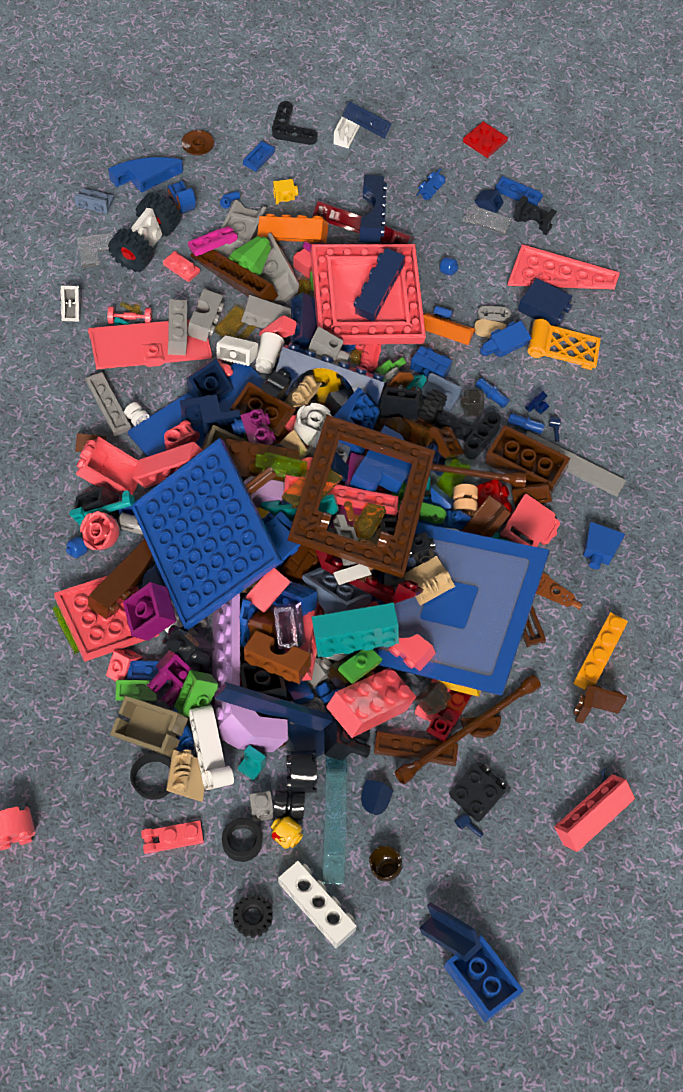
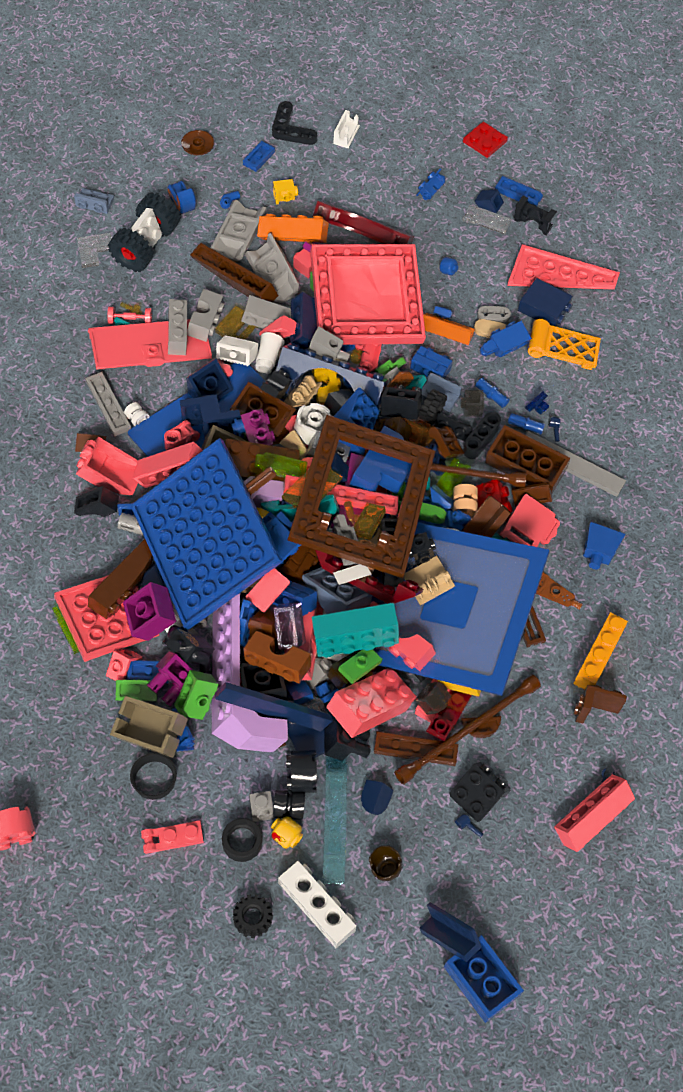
light grey slope [61,285,82,322] -> none
blue piece [66,537,88,558] -> none
teal hinge [69,490,135,526] -> none
coral cylinder [80,511,120,550] -> none
blue slope [108,157,183,193] -> none
coral hinge [163,251,200,282] -> none
tan hinge [166,750,205,802] -> none
dark pink hinge [188,227,238,256] -> none
white beam [189,705,234,790] -> none
bright green cone [229,236,271,277] -> none
teal bracket [238,745,266,781] -> none
clear yellow plate [298,279,311,294] -> none
dark blue panel [342,101,391,139] -> none
dark blue brick [353,248,405,322] -> none
dark blue arch [359,175,387,244] -> none

